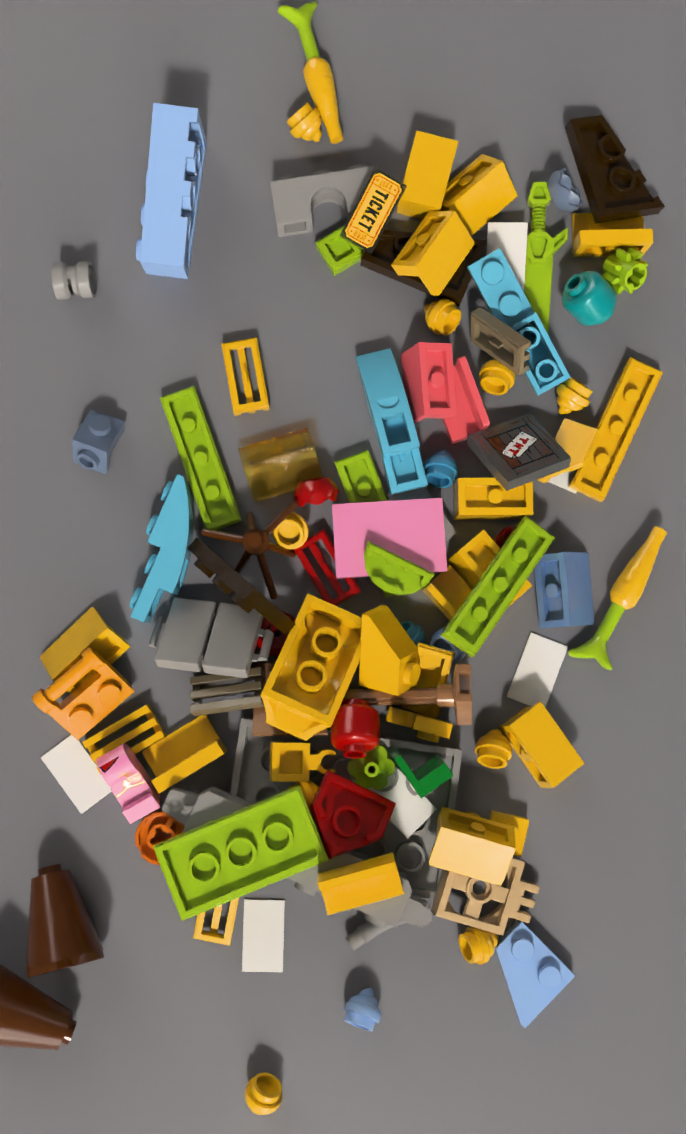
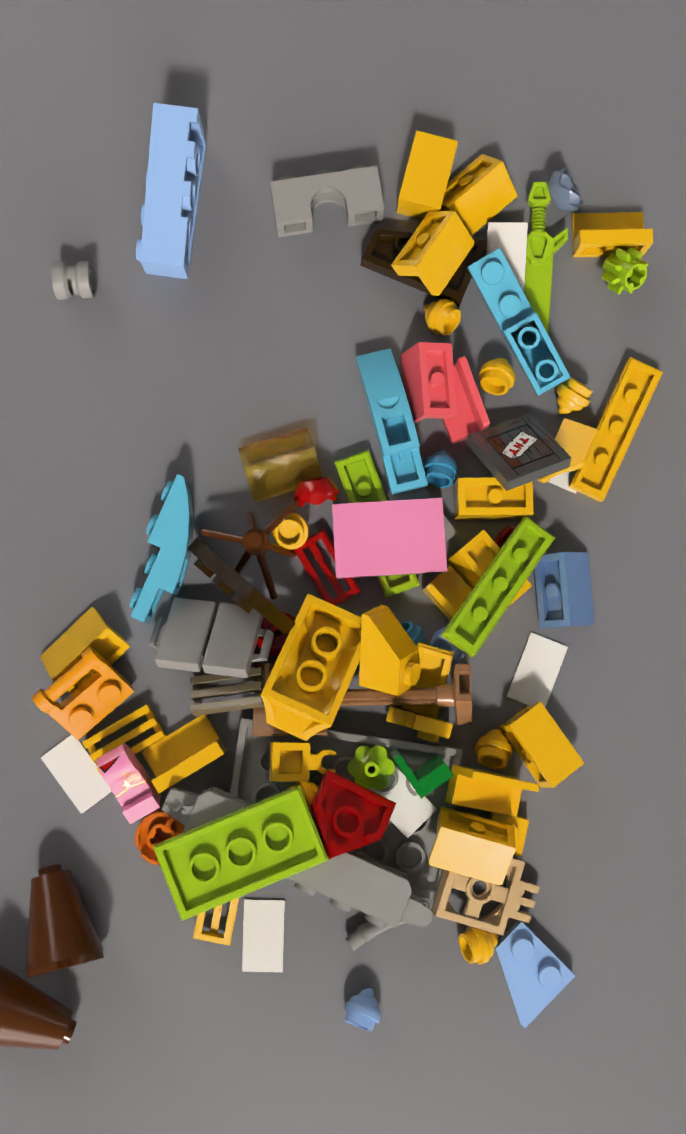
sand blue bracket [72,409,125,474] -> none
lime tile [160,386,243,531] -> none
yellow tile [221,337,270,416] -> none
yellow plate [244,1072,283,1115] -> none
yellow piece [277,2,344,144] -> none
yellow plate [286,102,322,142] -> none
lime tile [315,225,364,276] -> none
yellow panel [317,852,404,915] -> none
red head [330,699,380,759] -> none
tile [339,168,407,254] -> none
lime tile [364,541,435,596] -> none
dark tan tile [471,307,531,376] -> none
teal head [562,270,617,326] -> none
dark brown wing [565,115,665,224] -> none
yellow piece [567,526,667,670] -> none
none -> yellow panel [445,764,540,817]

